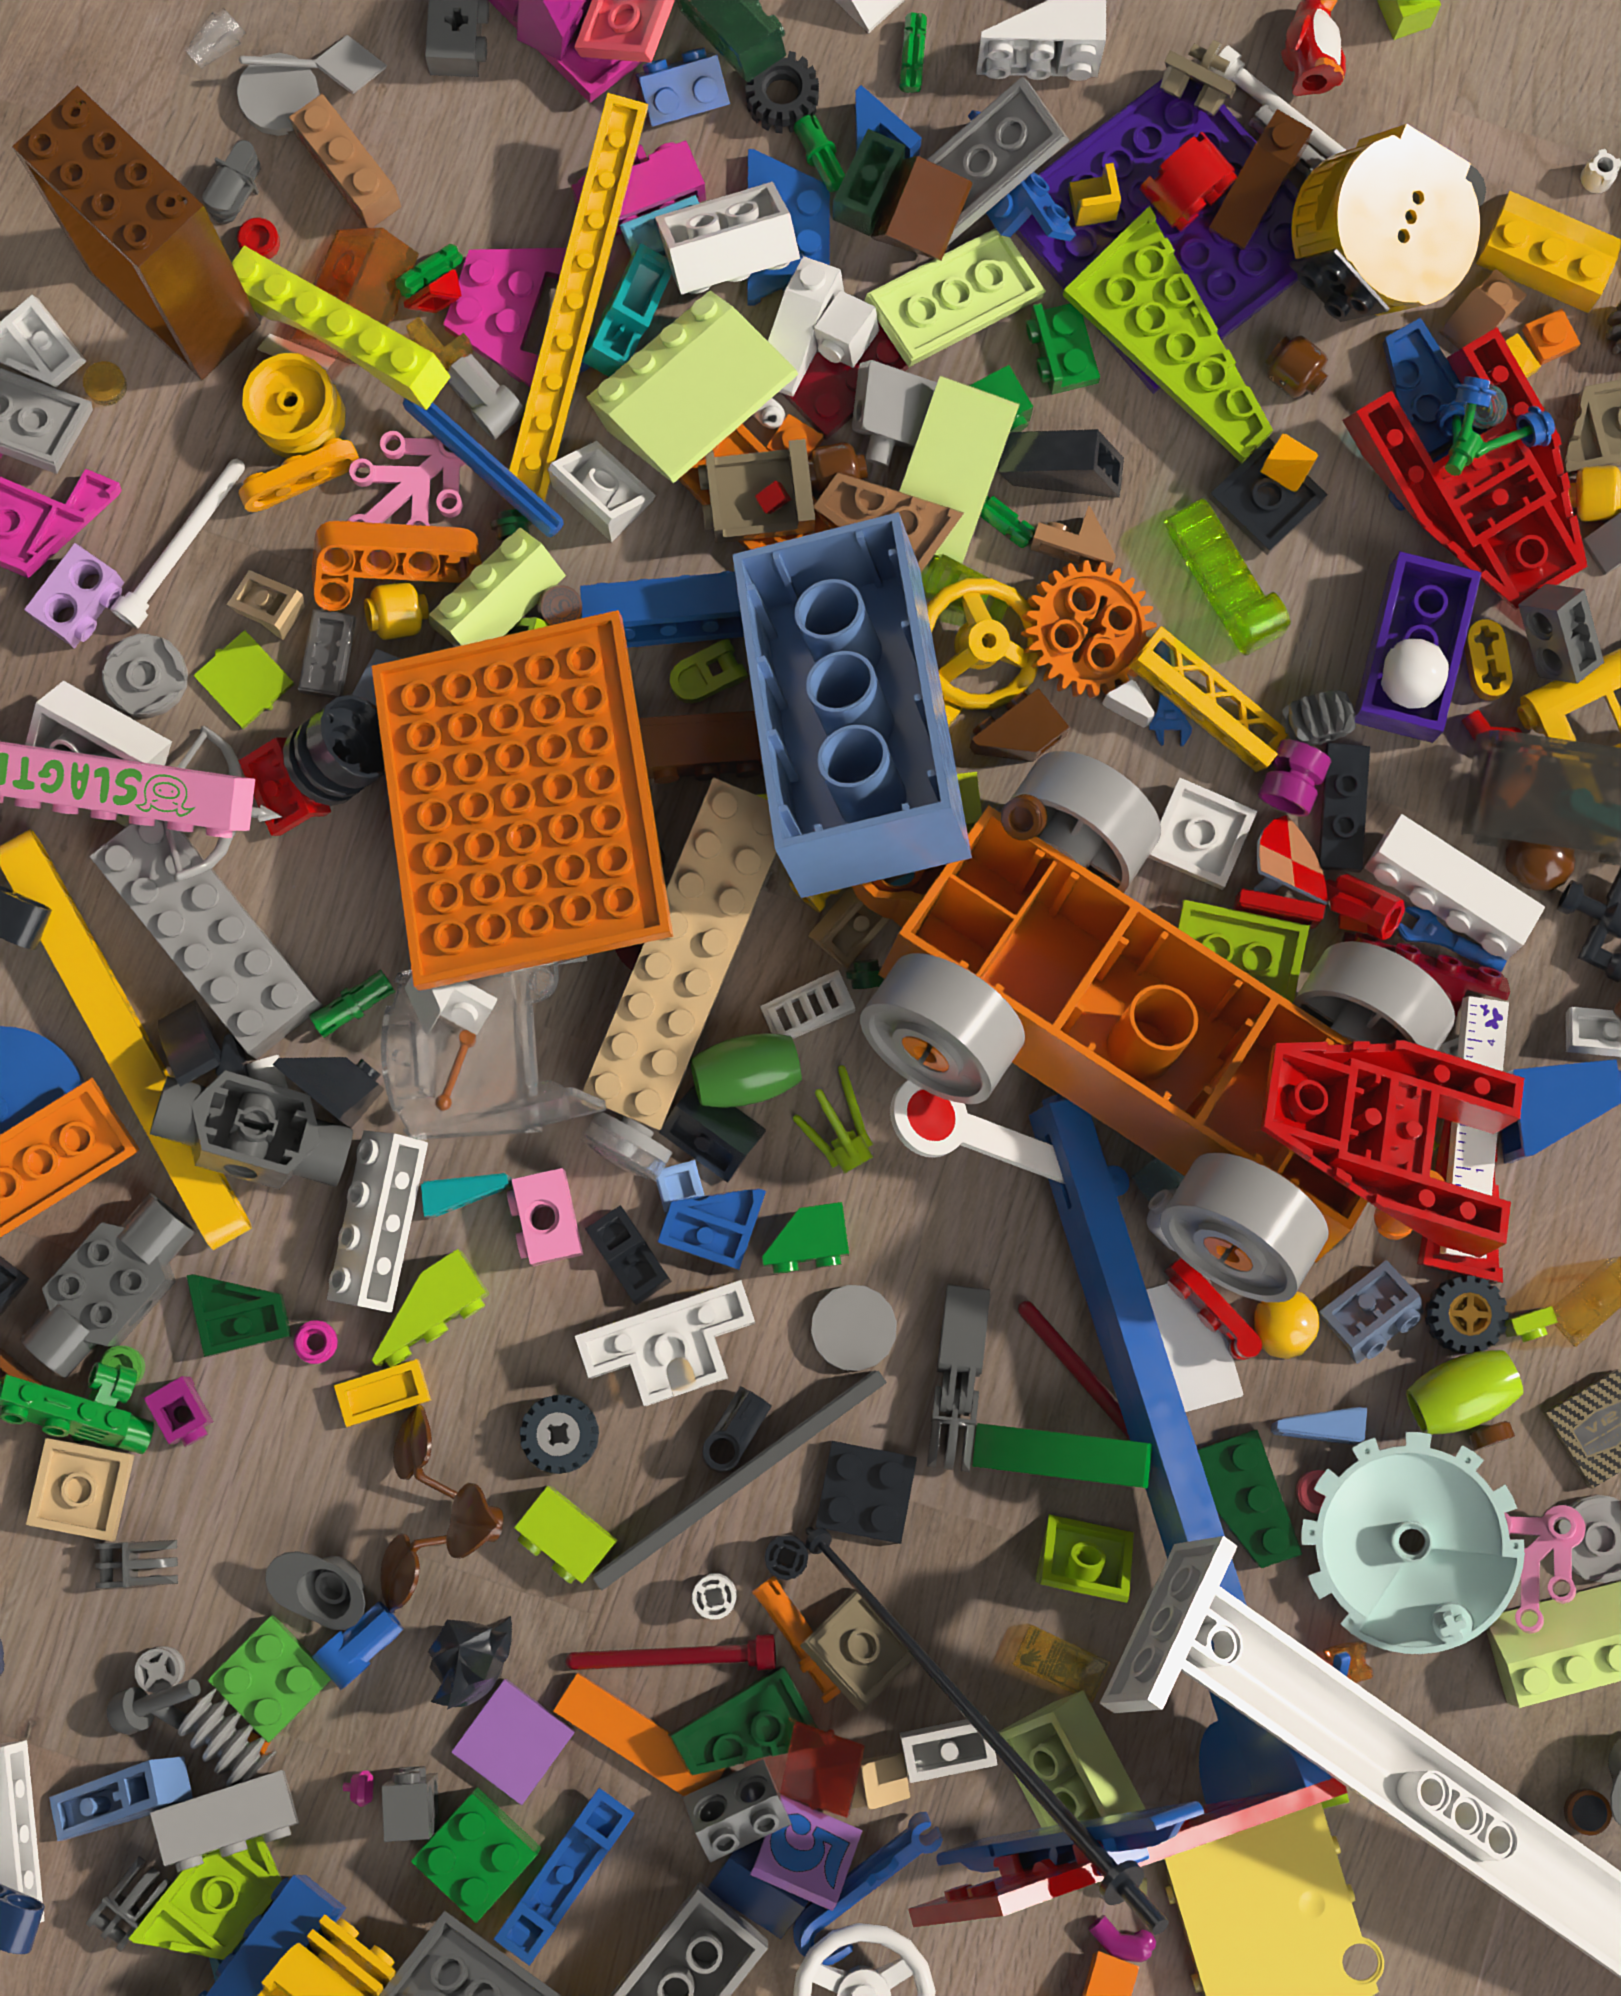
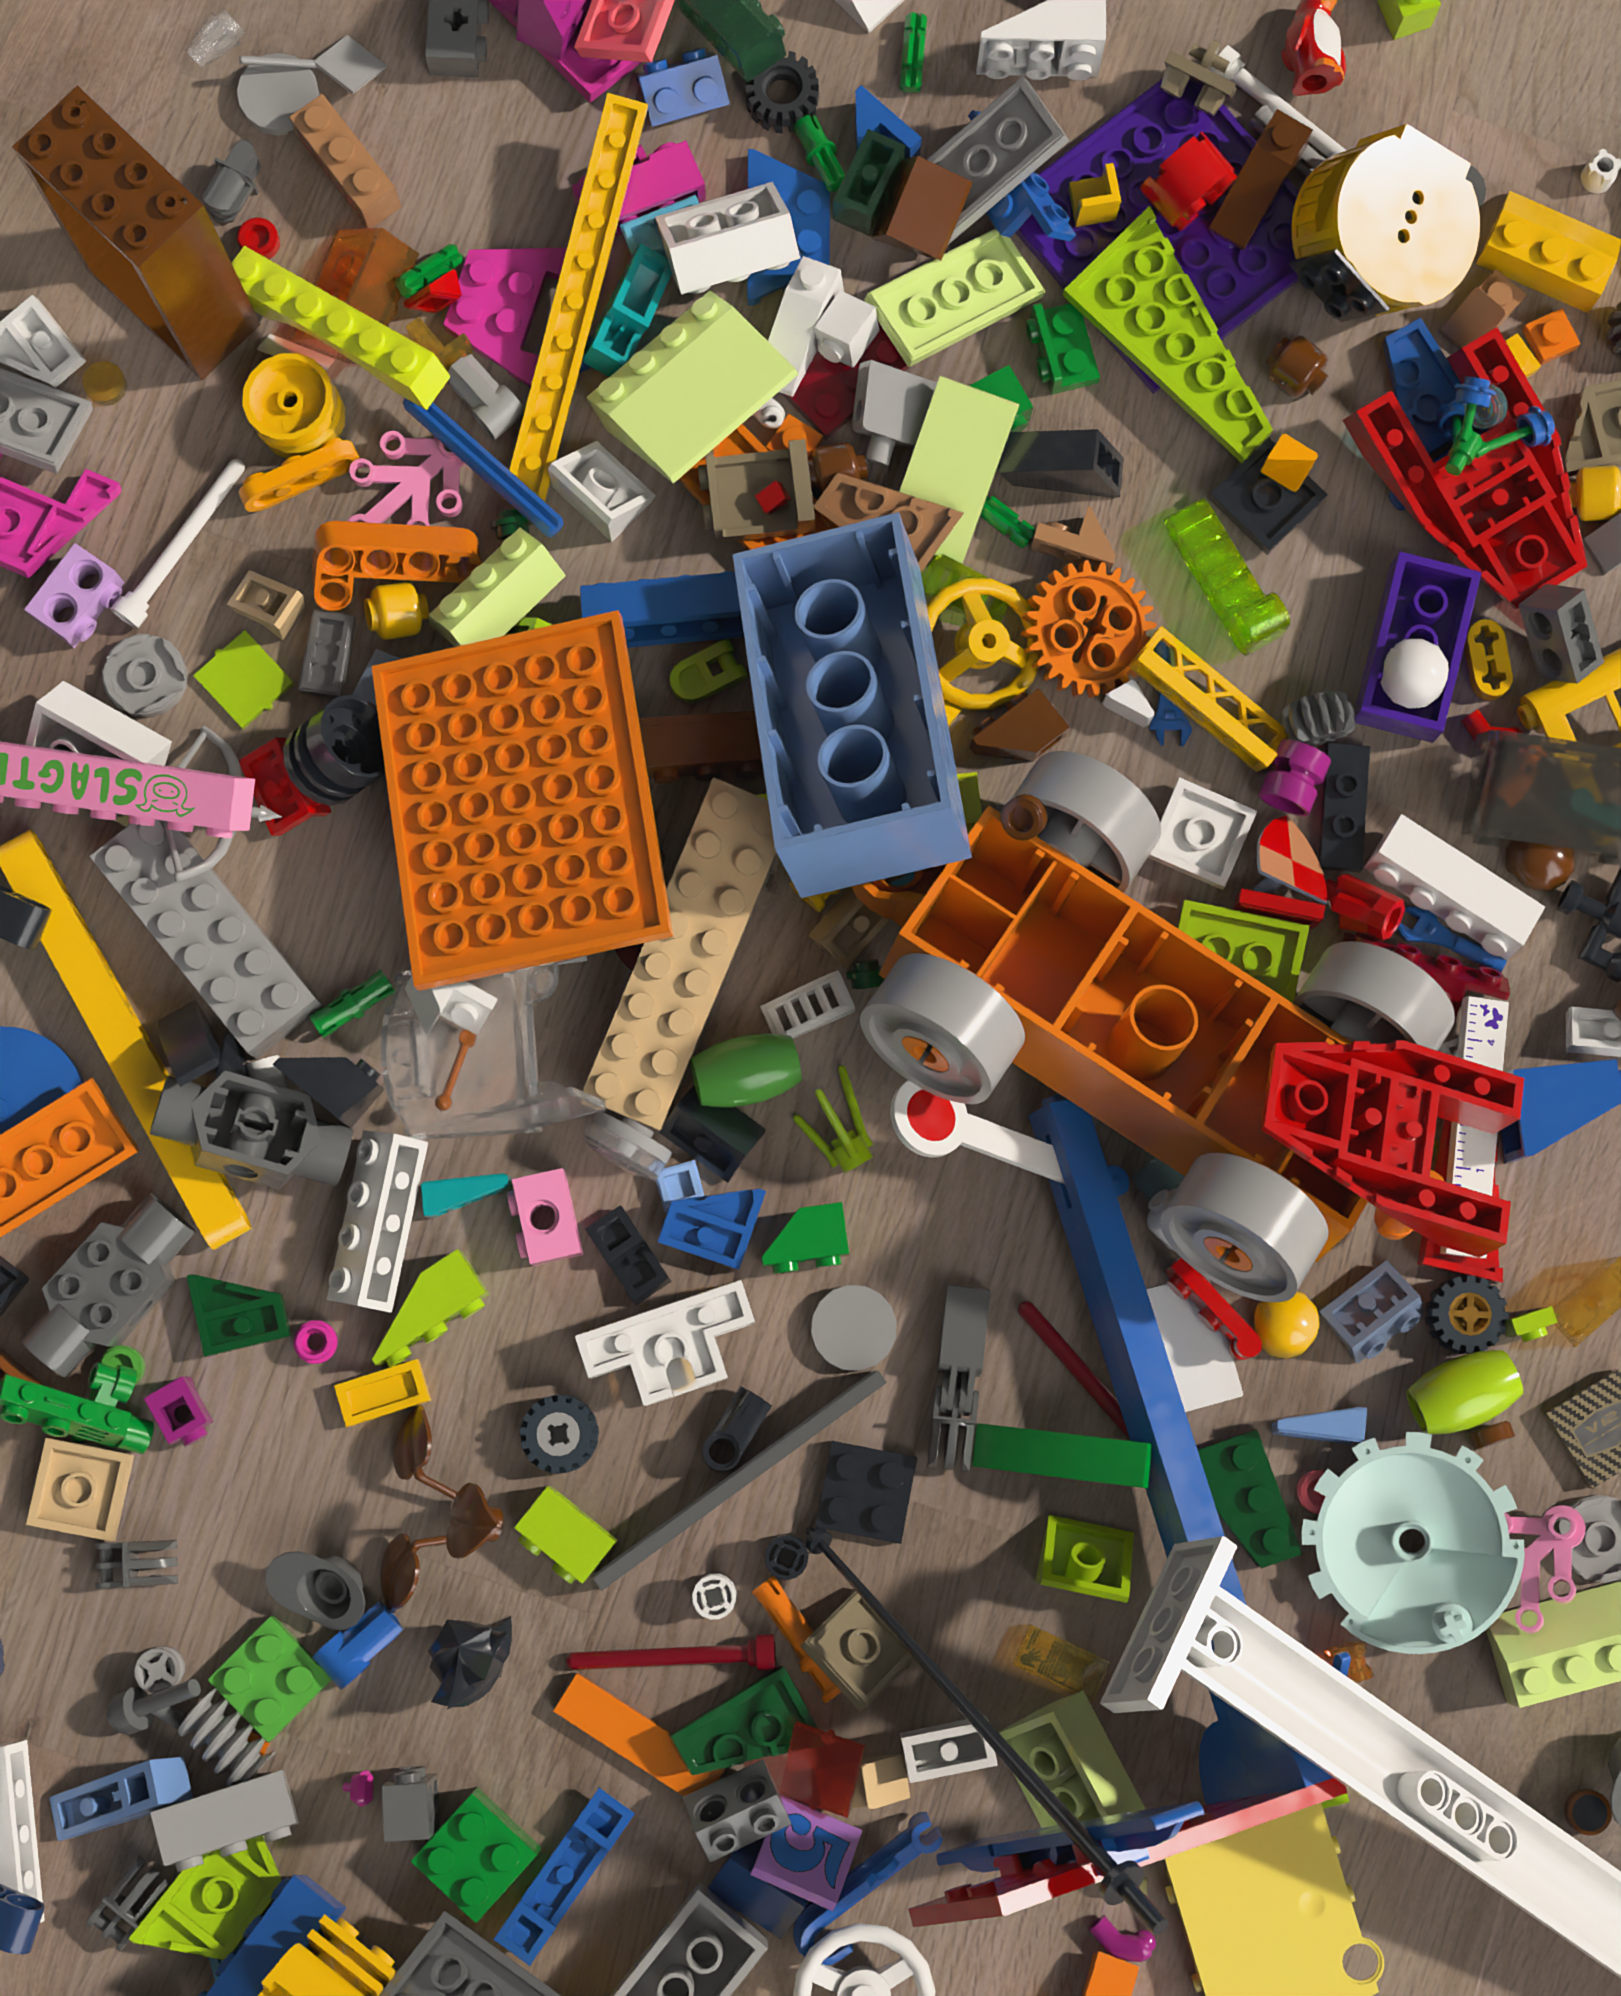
medium lavender tile [452,1678,575,1805] -> none
reddish brown tile [538,585,582,625] -> none

